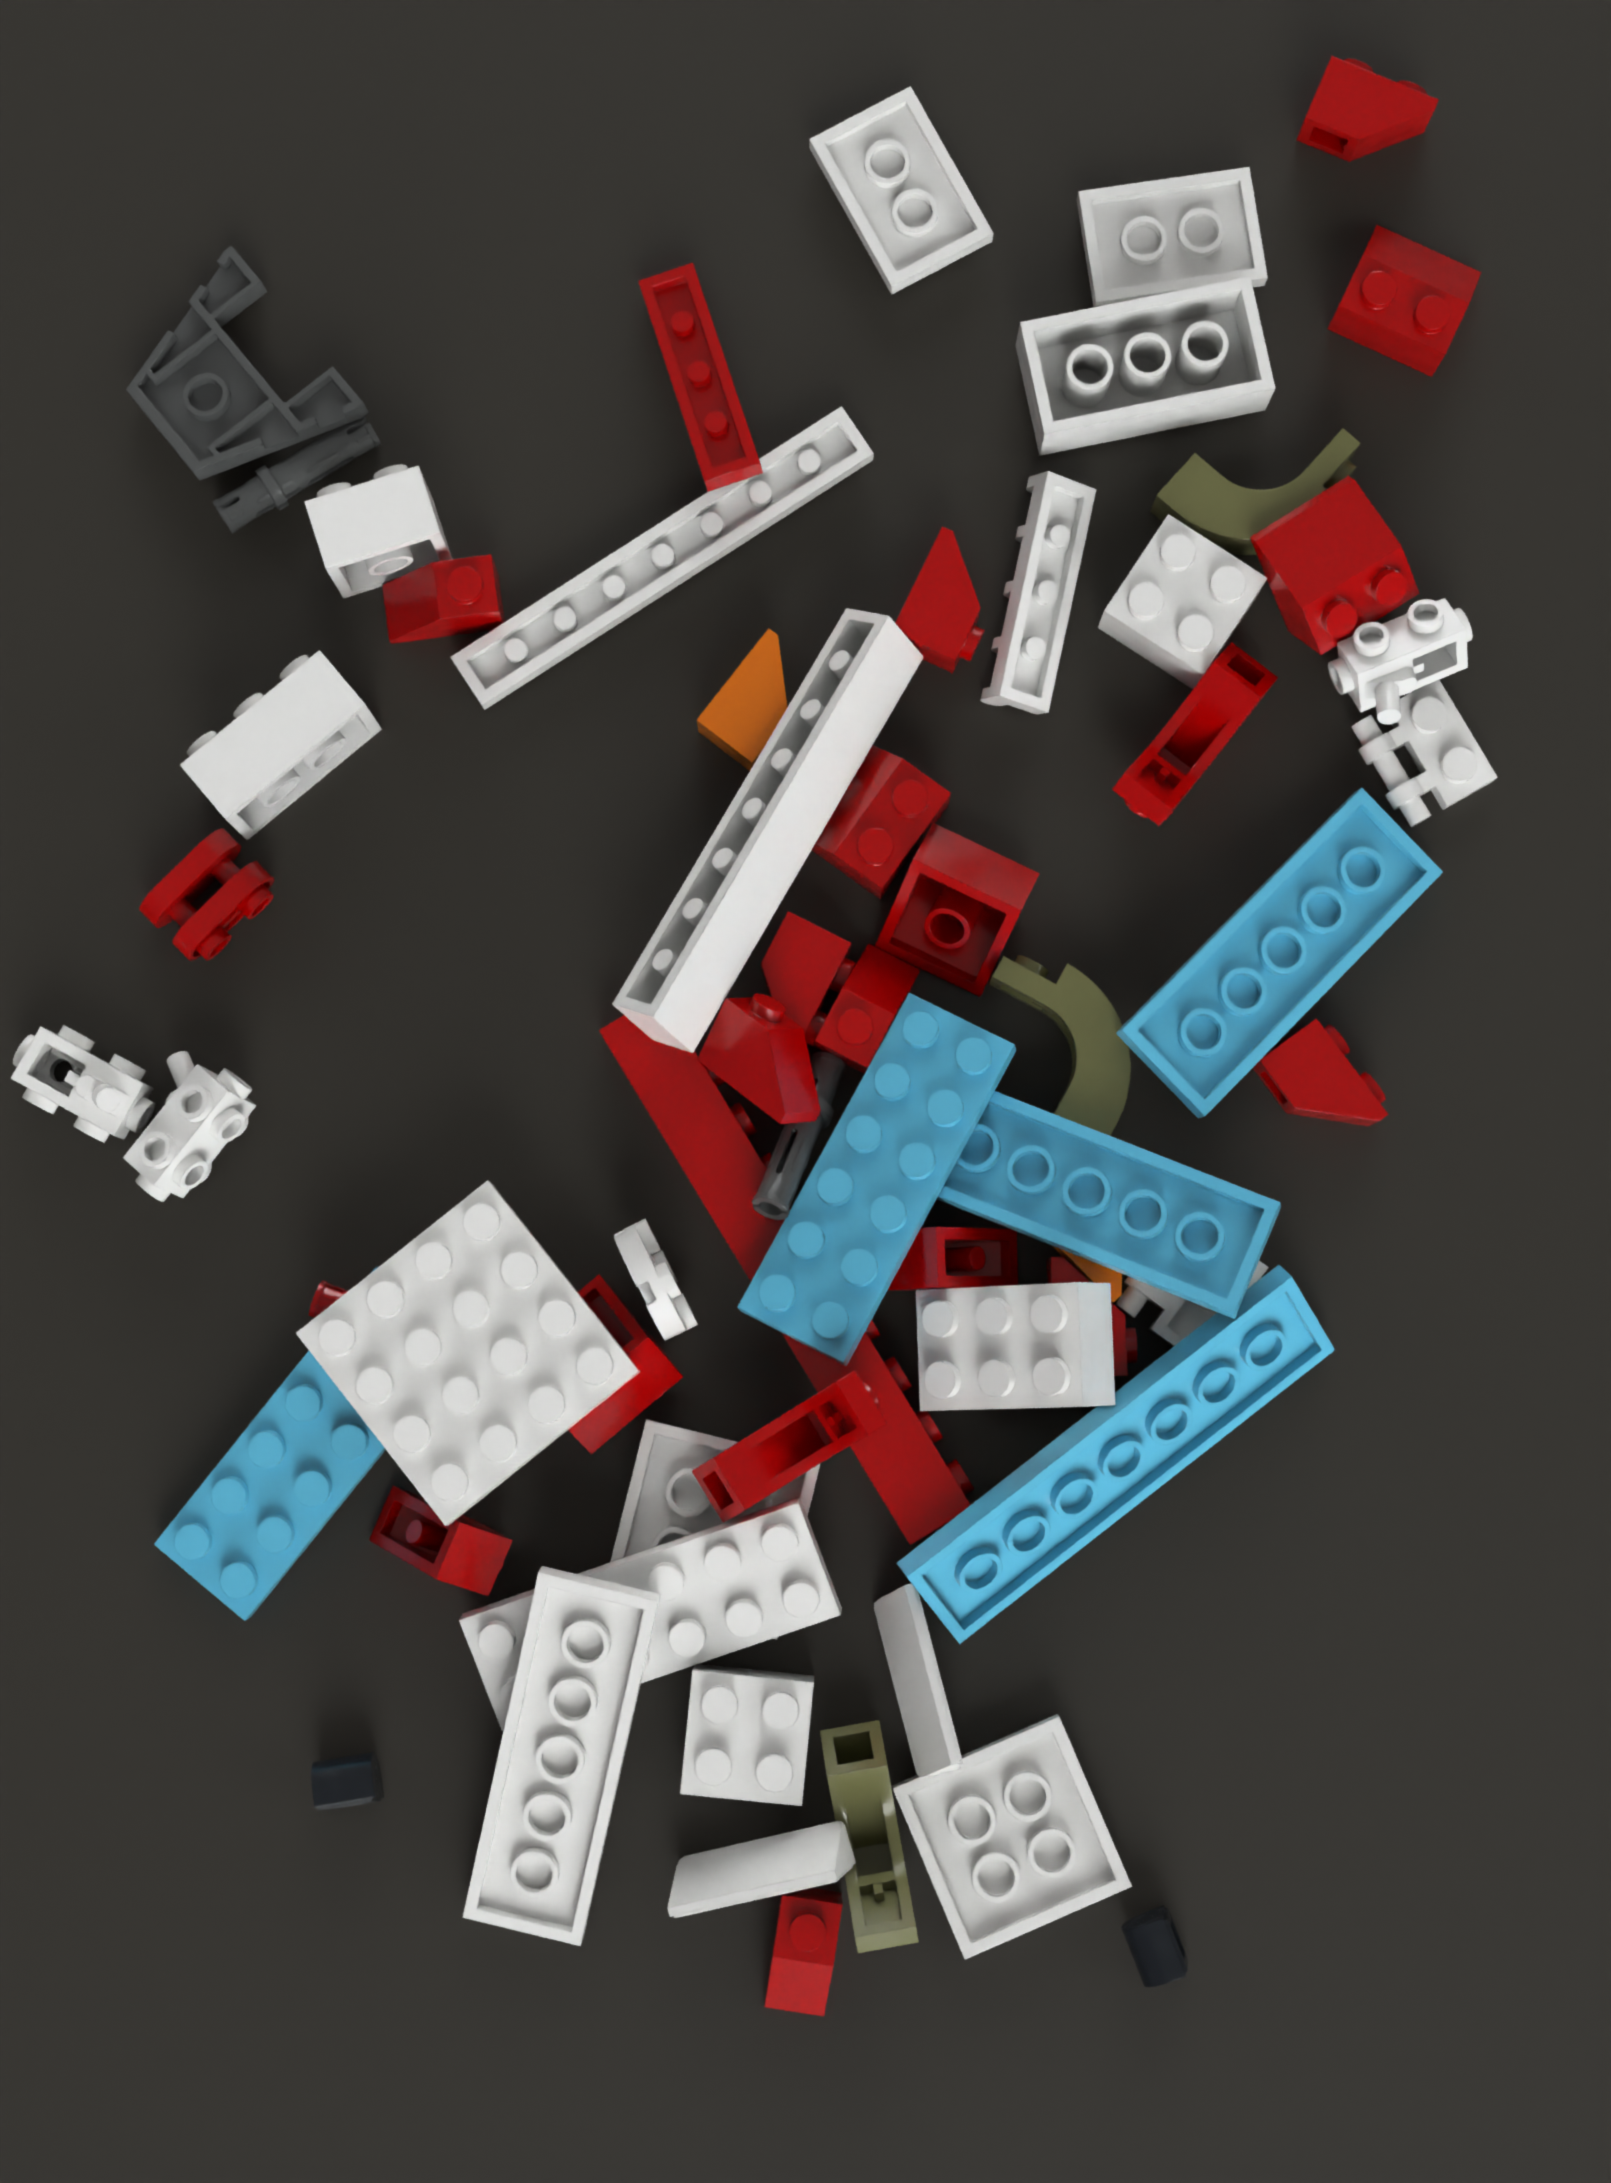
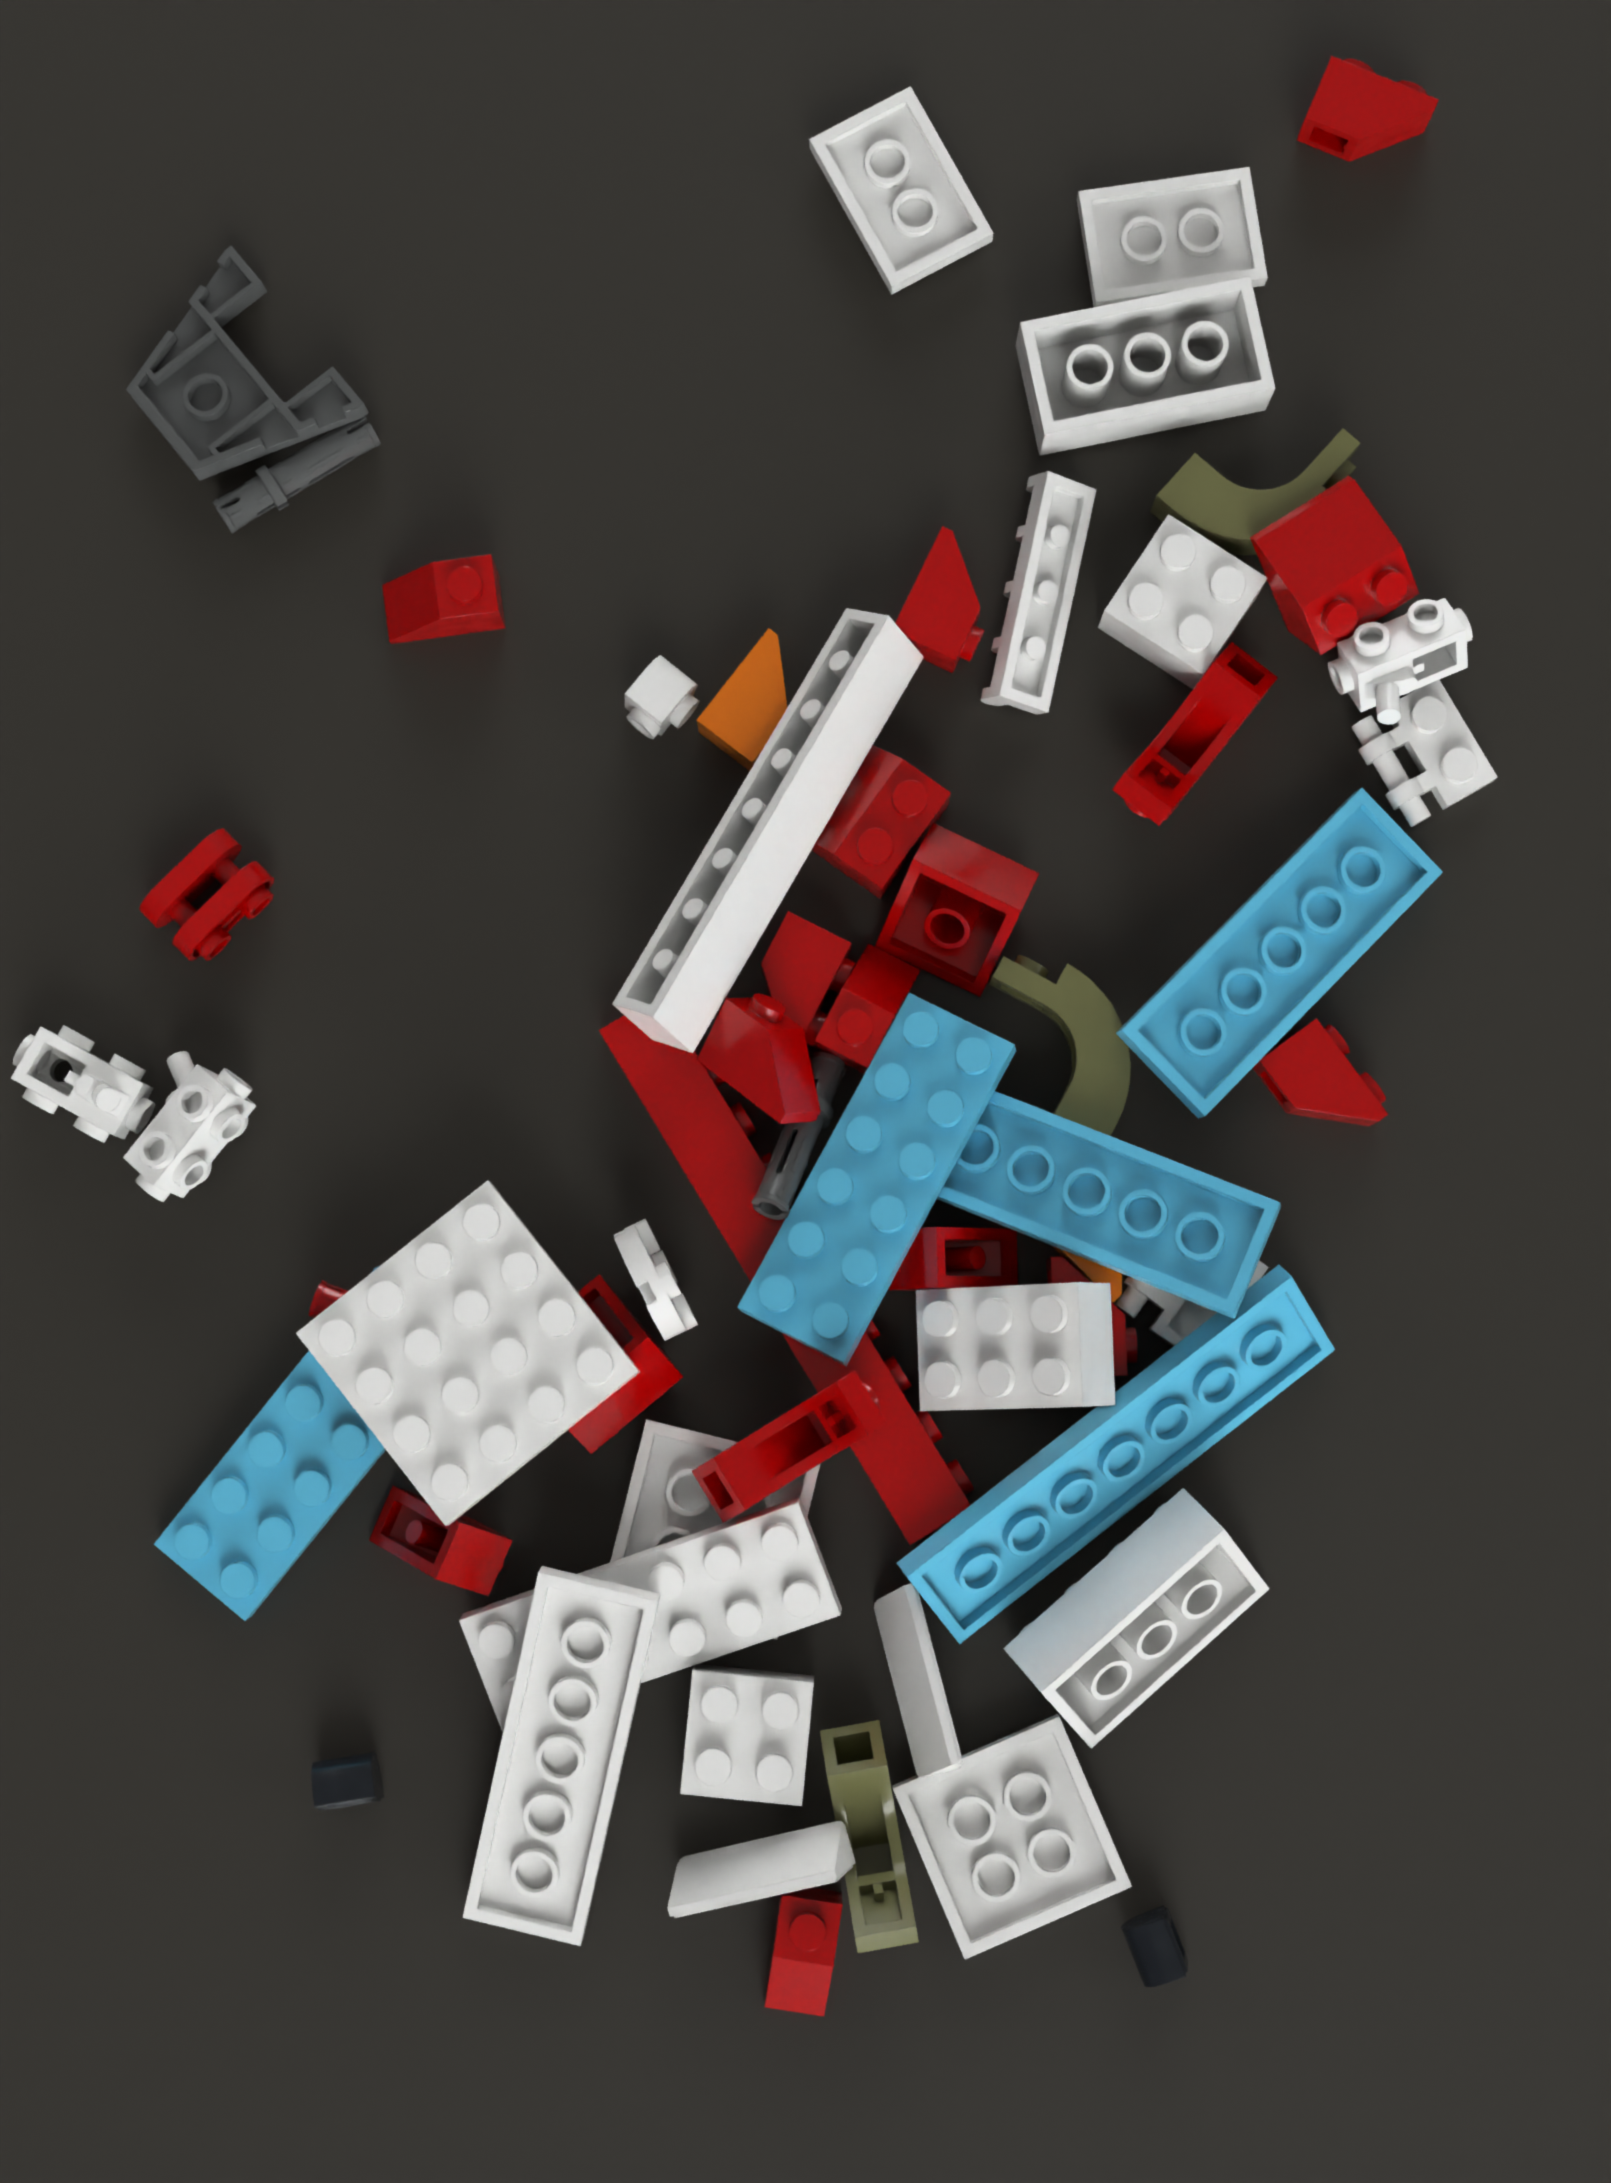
white brick [180,650,382,840] -> none
white brick [304,464,452,599] -> none
white plate [451,406,874,710] -> none
red plate [638,262,763,492] -> none
red slope [1327,225,1481,377] -> none
none -> white plate [625,655,700,739]
none -> white slope [1003,1488,1269,1749]

